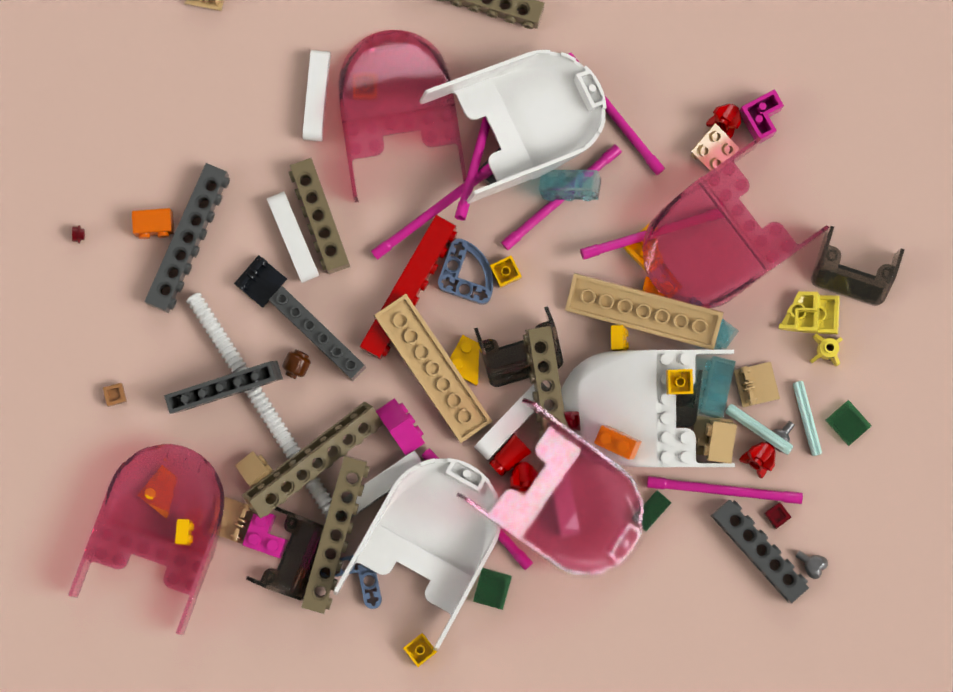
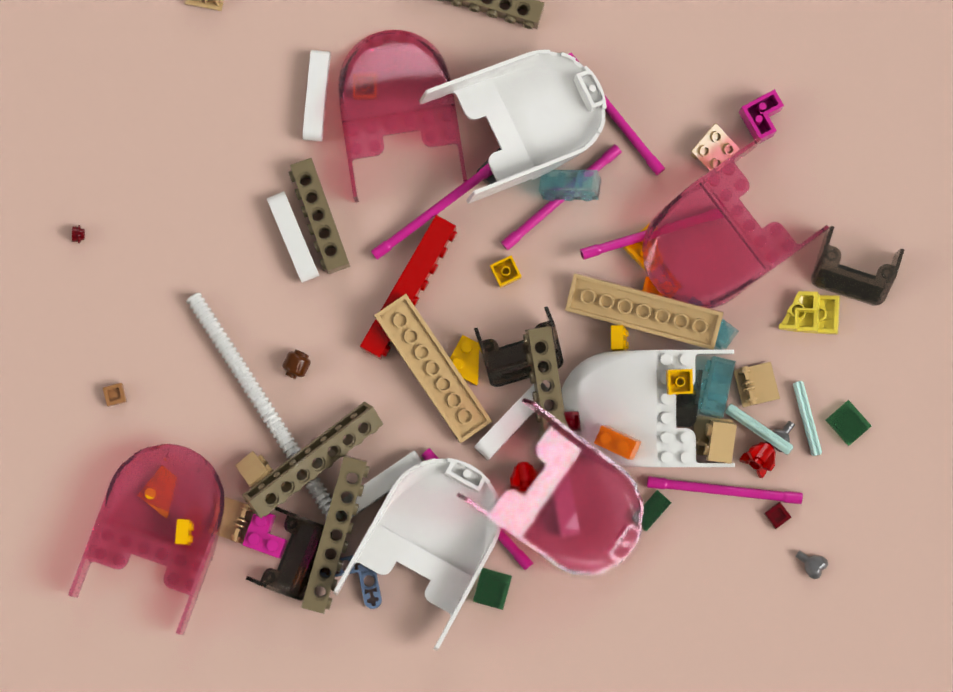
orange piece [132,208,174,239] -> none
dark grey brick [144,163,230,313] -> none
dark grey brick [164,361,283,414] -> none
black hinge [234,255,287,308] -> none
dark grey brick [269,286,366,381] -> none
dark pink brick [376,398,425,456] -> none
yellow piece [403,632,437,667] -> none
sand blue beam [438,239,493,305] -> none
dark pink piece [455,117,490,221] -> none
red plant [489,434,532,476] -> none
red brick [706,104,741,139] -> none
dark grey brick [711,500,809,603] -> none
light yellow brick [809,333,843,367] -> none

